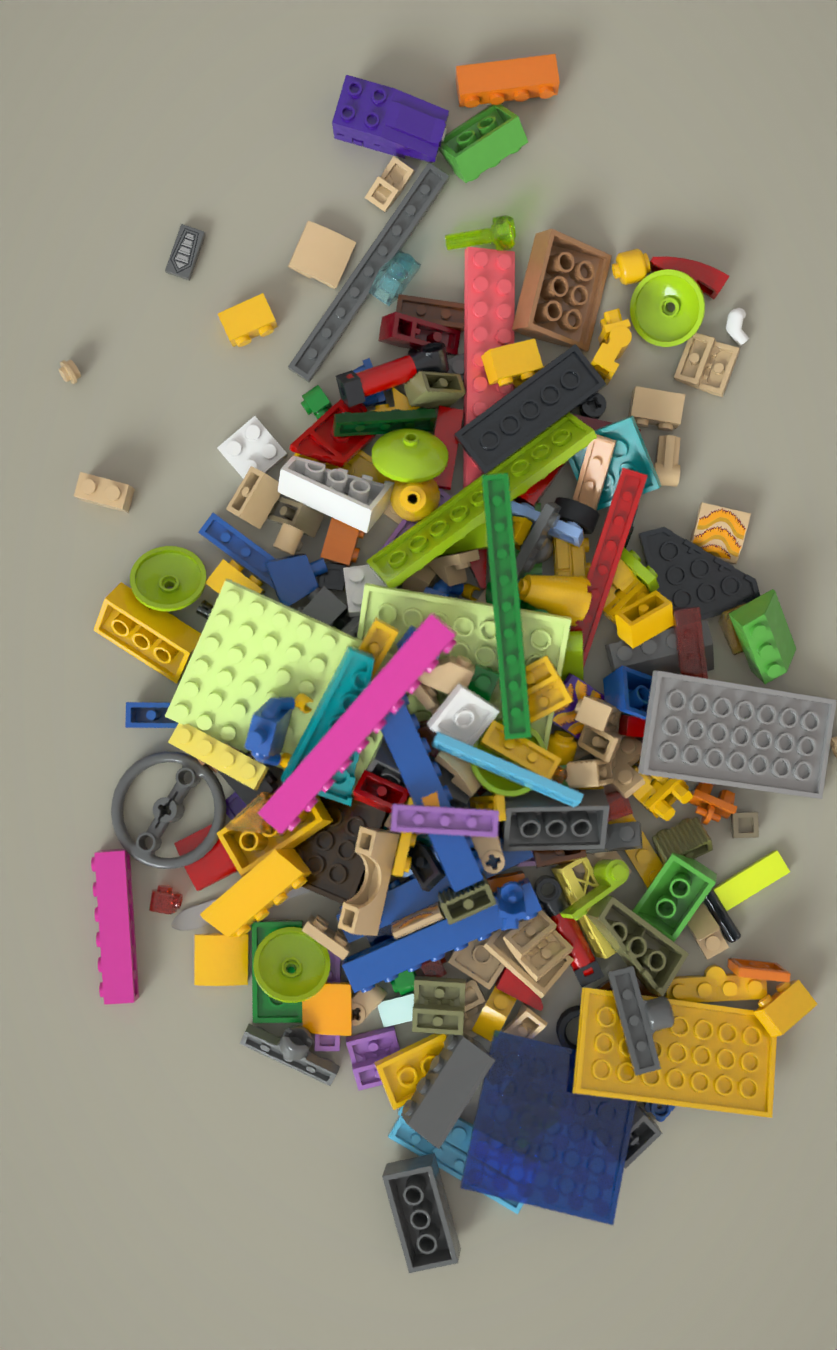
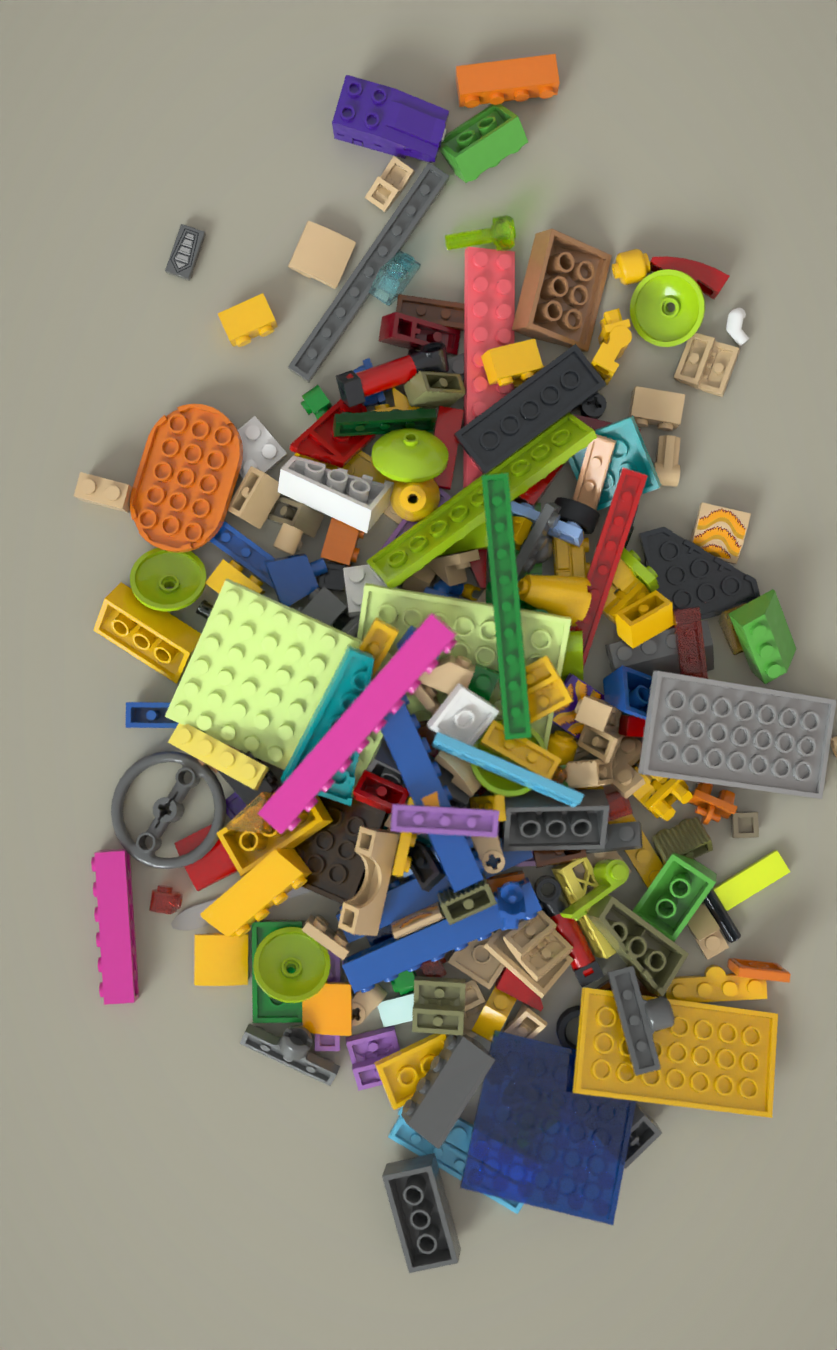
tan plate [59,359,81,384] -> none
blue torso [245,693,314,768] -> none
blue plate [645,1102,675,1122] -> none
yellow brick [753,979,818,1037] -> none
none -> orange plate [130,404,243,553]

